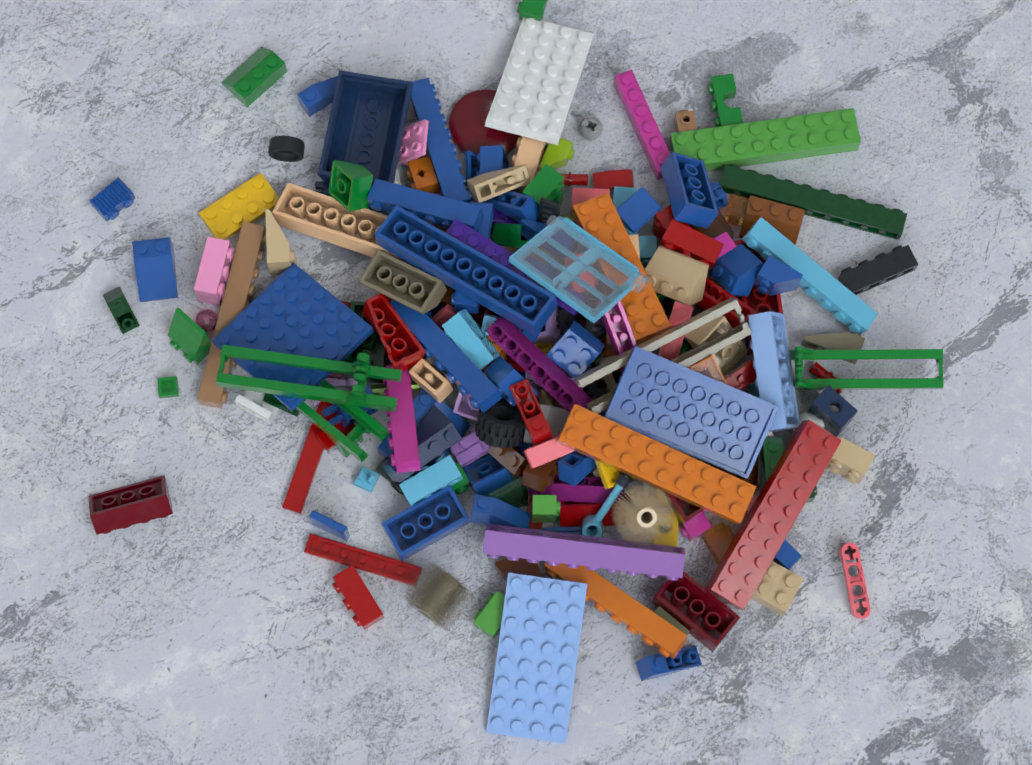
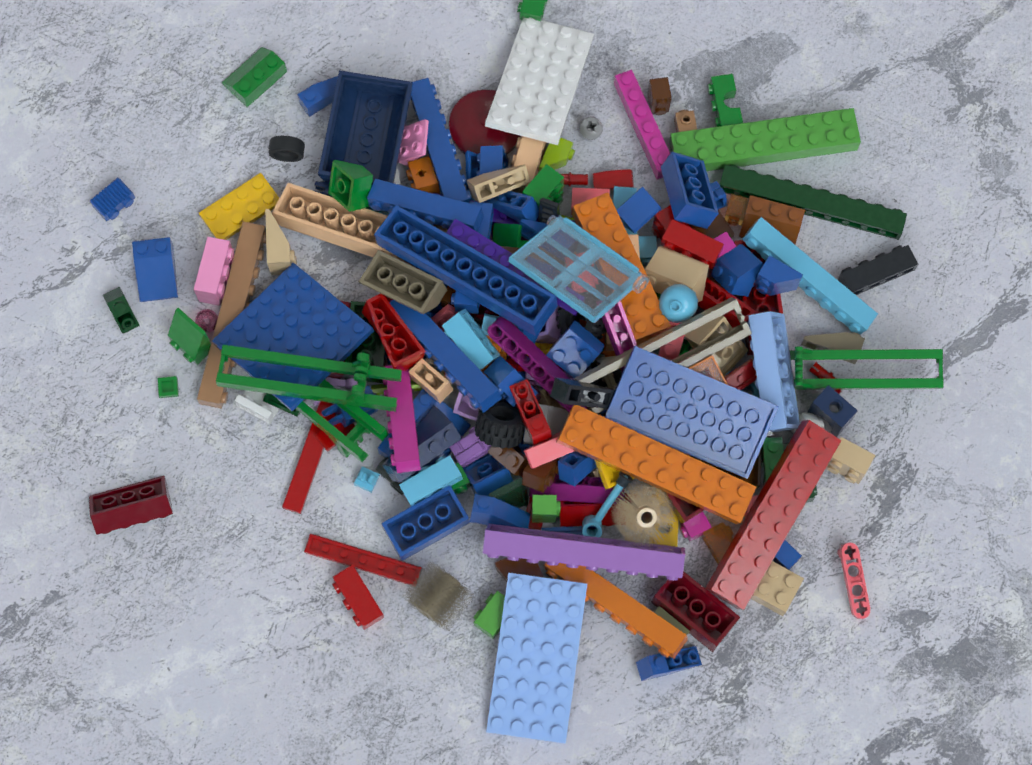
blue tile [309,510,350,542] -> none
none -> black slope [550,378,615,409]
none -> reddish brown brick [647,77,672,115]
none -> medium azure cylinder [659,284,698,323]

